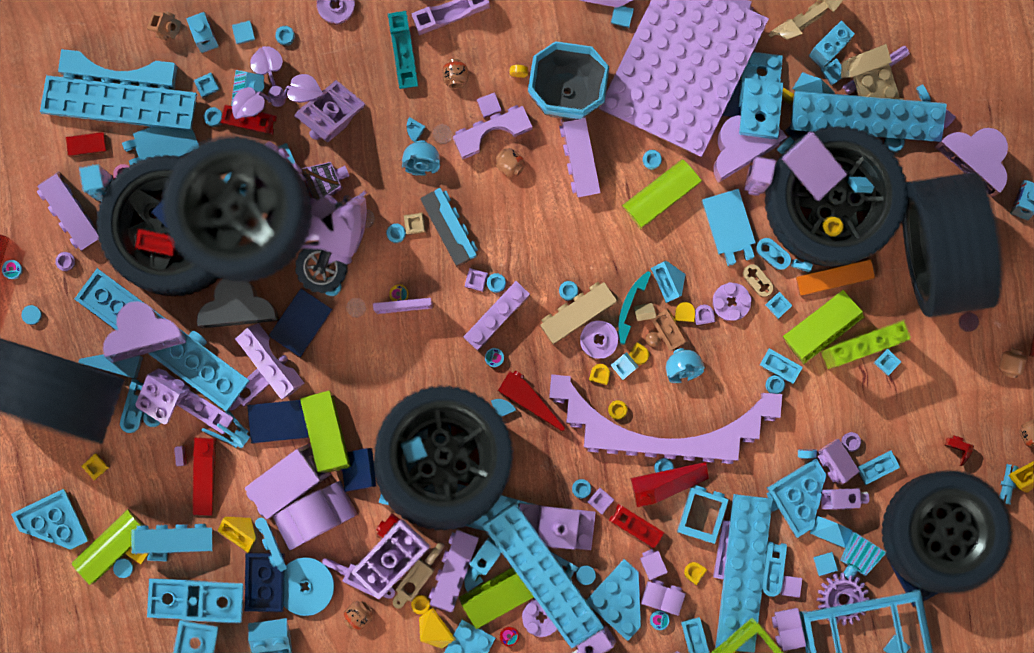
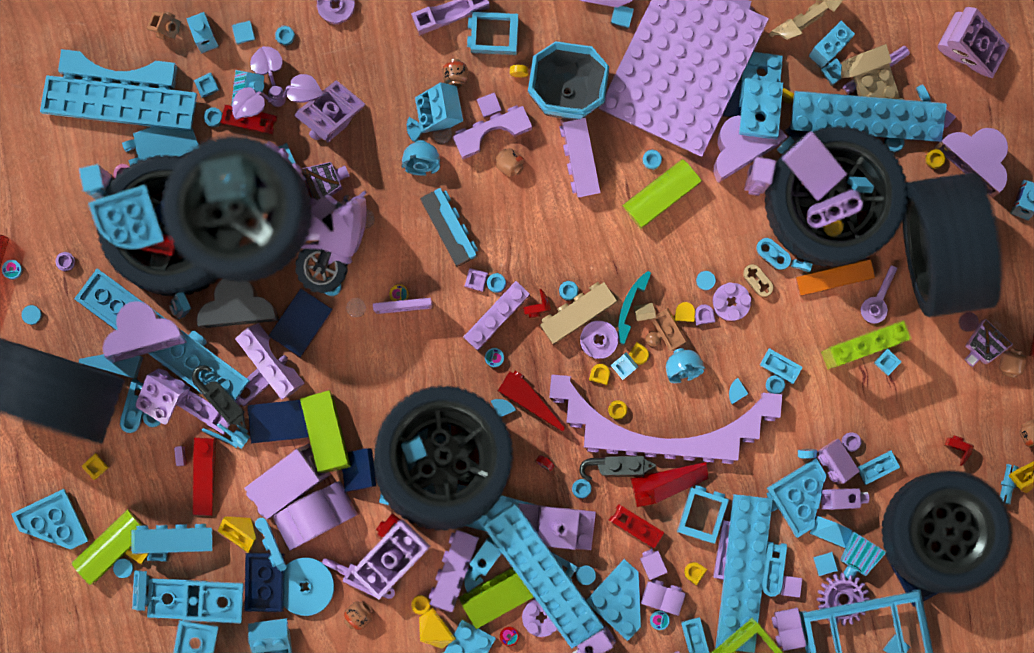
lavender wedge [37,172,99,250] -> none
red tile [66,132,107,157] -> none
medium azure tile [387,224,406,243] -> none
teal slope [388,11,418,89] -> none
tan piece [393,542,444,608] -> none
tan tile [404,213,425,235] -> none
lavender tile [588,487,614,514] -> none
medium azure slope [651,261,685,303] -> none
medium azure tile [654,458,674,473] -> none
medium azure tile [702,189,755,266] -> none
medium azure tile [765,292,792,319] -> none
lime brick [783,290,864,365] -> none
medium azure slope [793,73,835,94] -> none
none -> medium azure plate [88,185,164,249]
none -> medium azure plate [132,570,149,610]
none -> medium azure plate [169,292,191,319]
none -> pearl dark grey plate [192,365,246,428]
none -> clear light blue tile [200,155,248,202]
none -> medium azure slope [415,82,463,133]
none -> medium azure window [467,12,518,55]
none -> red plate [523,289,551,318]
none -> red tile [535,455,555,472]
none -> pearl dark grey plate [579,456,656,480]
none -> medium azure tile [696,271,716,290]
none -> medium azure tile [729,378,748,404]
none -> lavender beam [807,190,862,228]
none -> lavender piece [861,265,898,324]
none -> yellow tile [925,149,945,169]
none -> lavender brick [937,7,1010,78]
none -> torso [964,319,1013,367]

